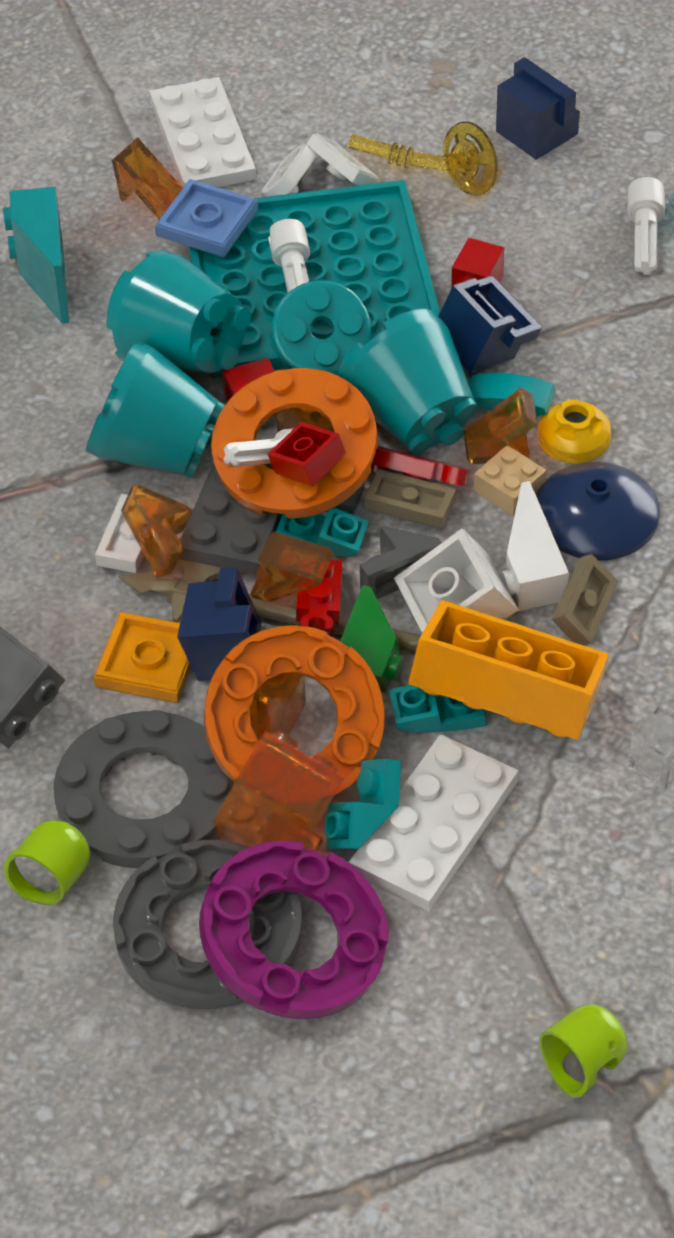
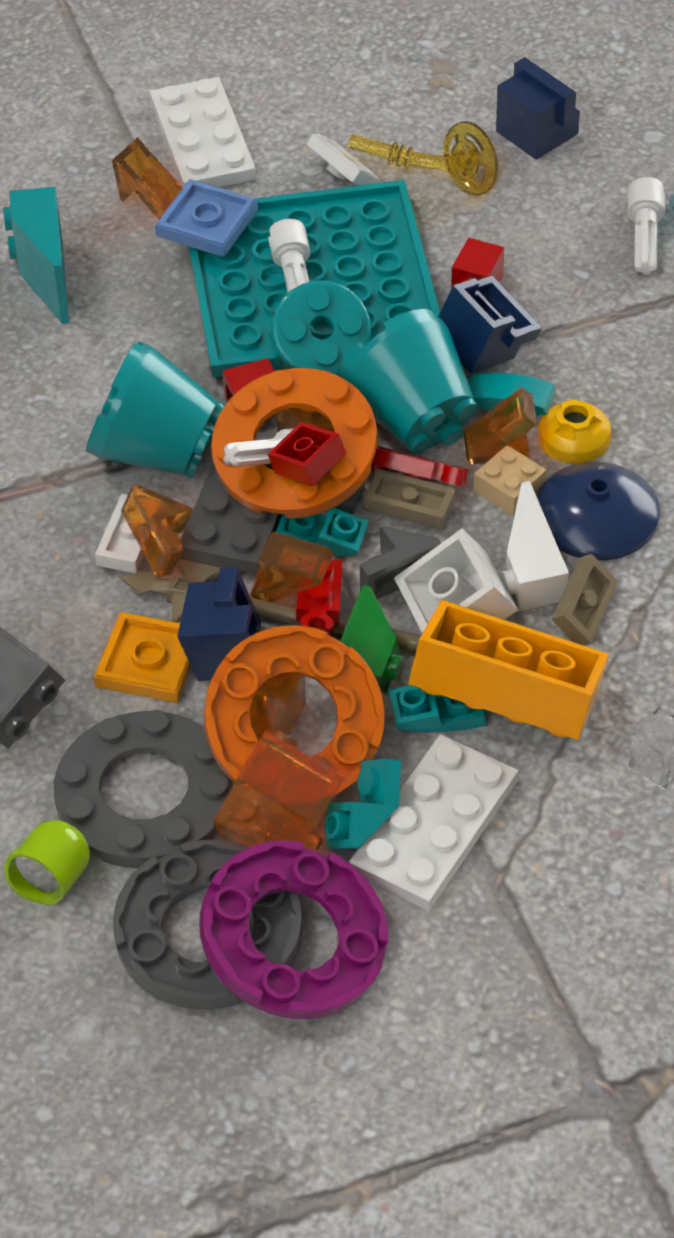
teal cone [106,250,251,373] -> none
white plate [262,144,316,197] -> none
lime helmet [539,1004,627,1098] -> none

